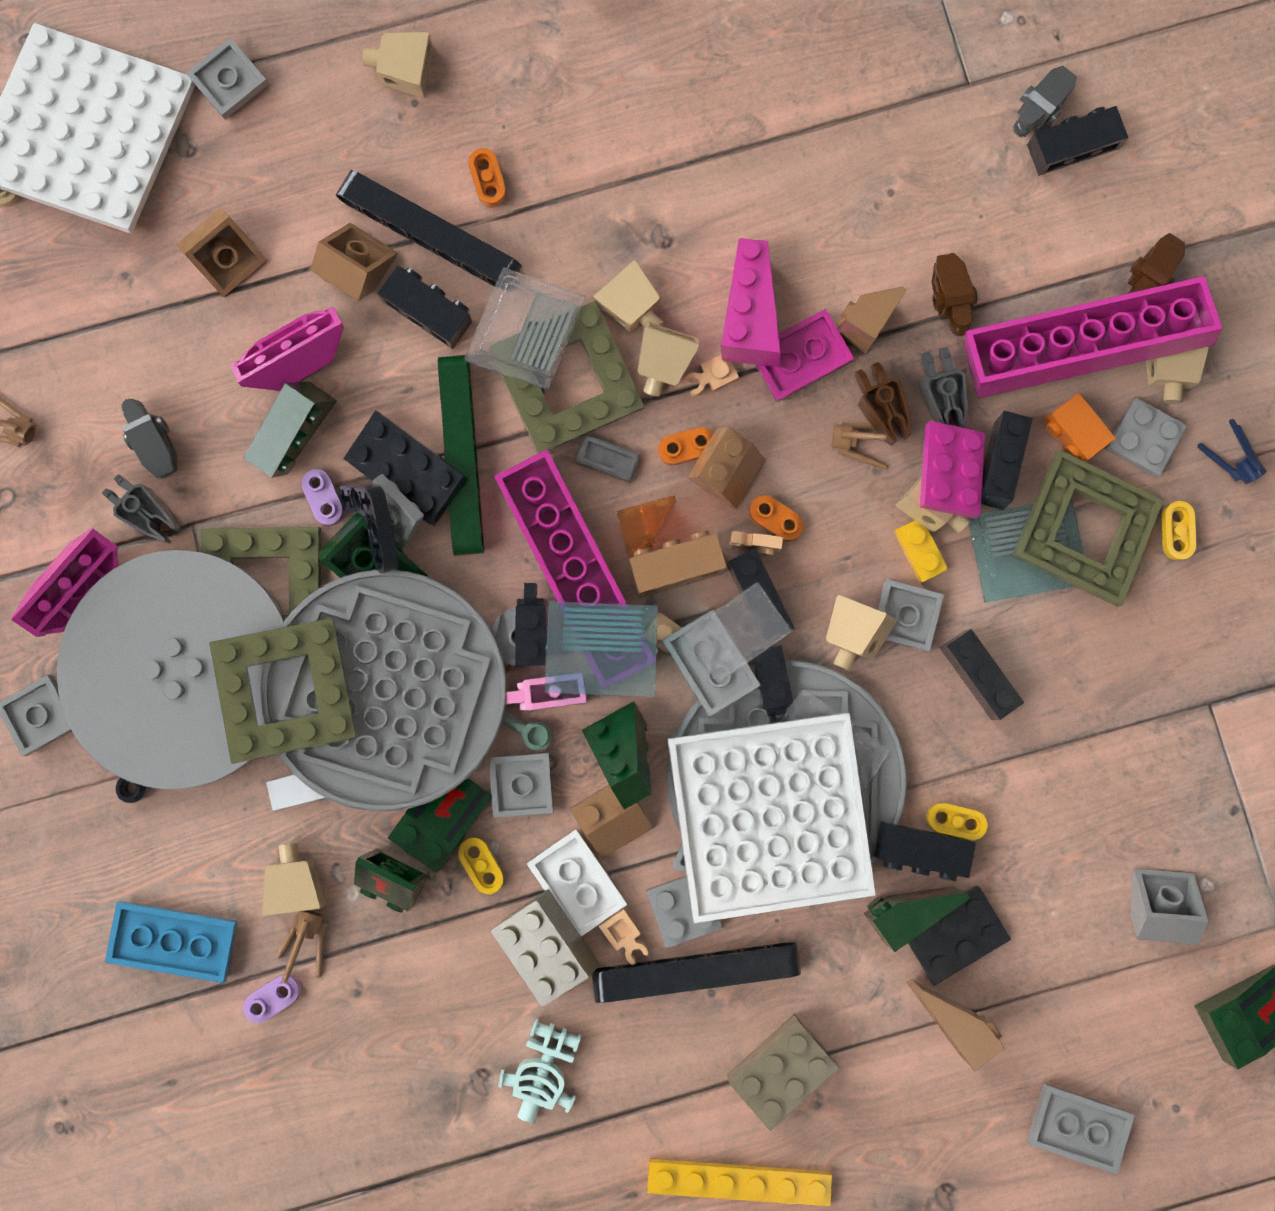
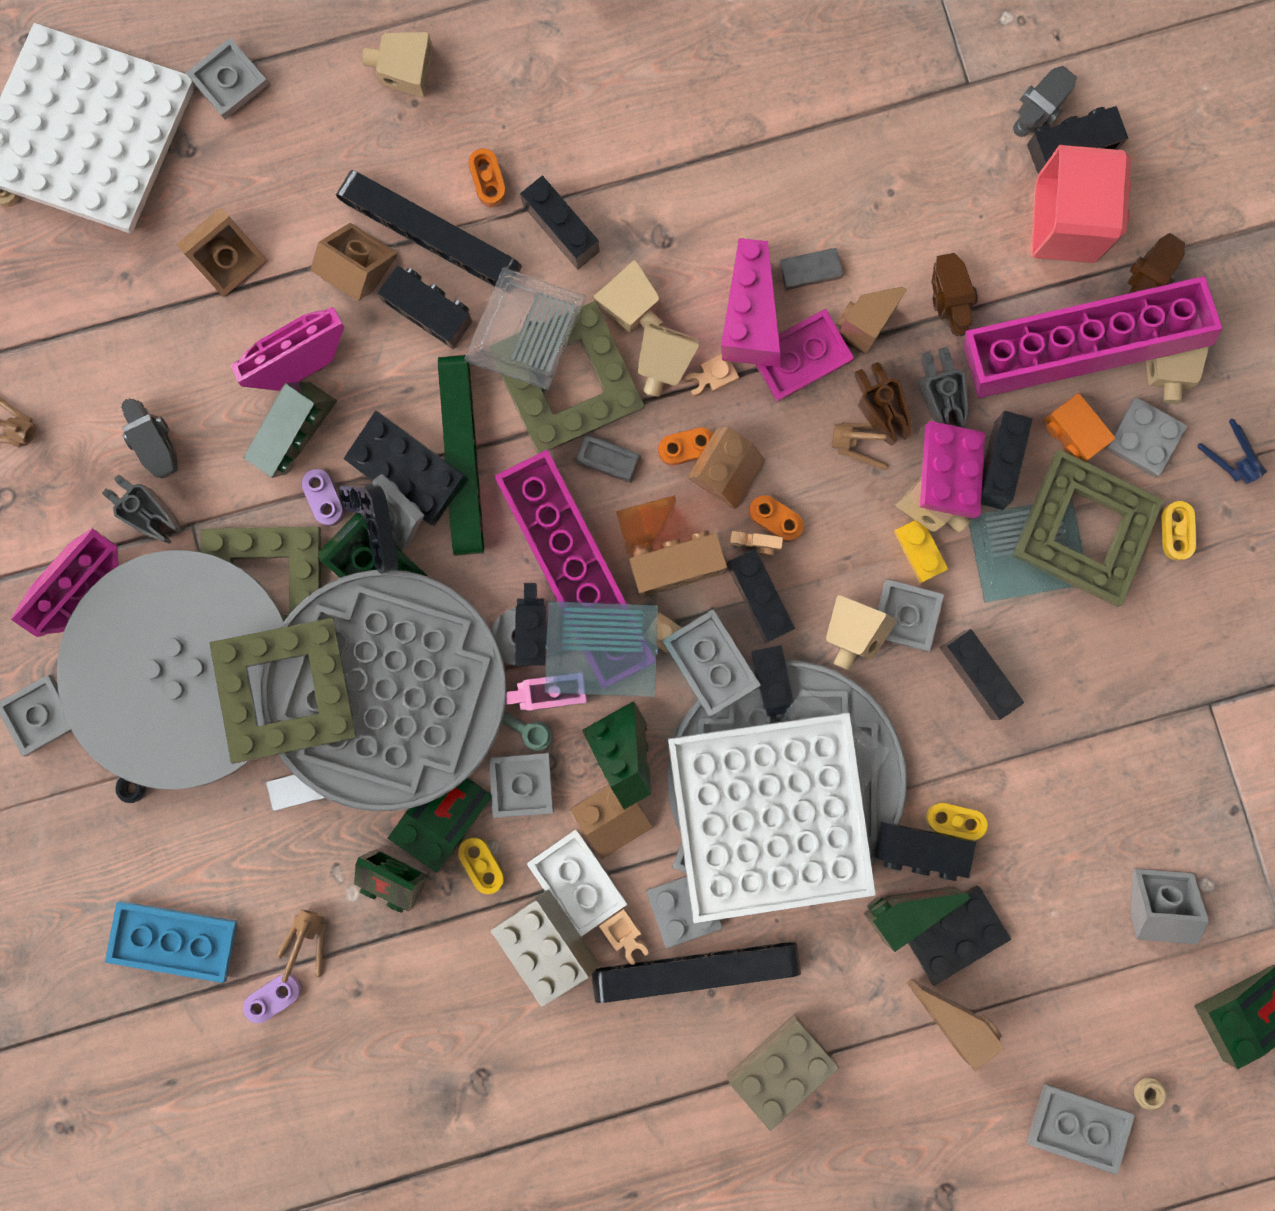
tan torso [262,843,327,916] -> none
light aqua piece [498,1018,582,1123] -> none
yellow plate [647,1158,832,1206] -> none
clear tile [683,582,792,684] -> none
none -> black brick [520,175,600,270]
none -> flat silver tile [779,248,843,290]
none -> coral plate [1031,145,1131,263]
none -> tan plate [1134,1078,1166,1110]

